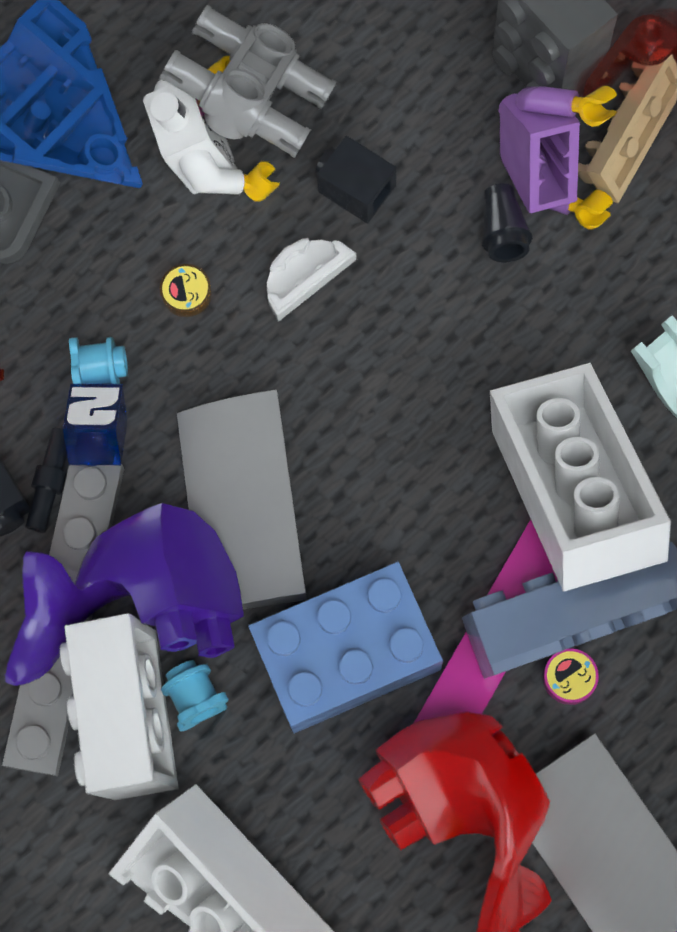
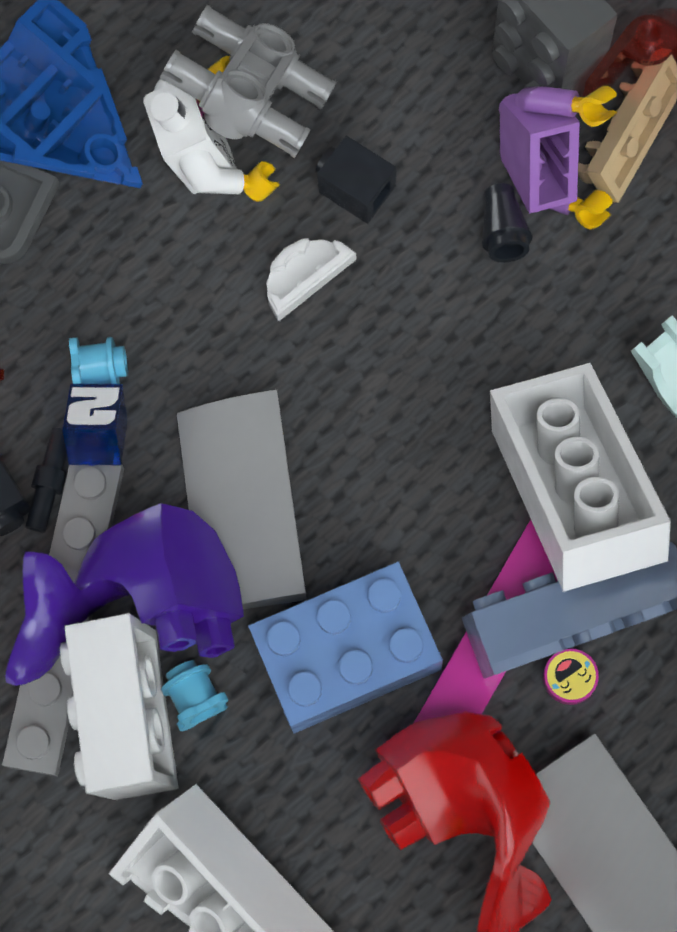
tile [160,264,212,317] -> none

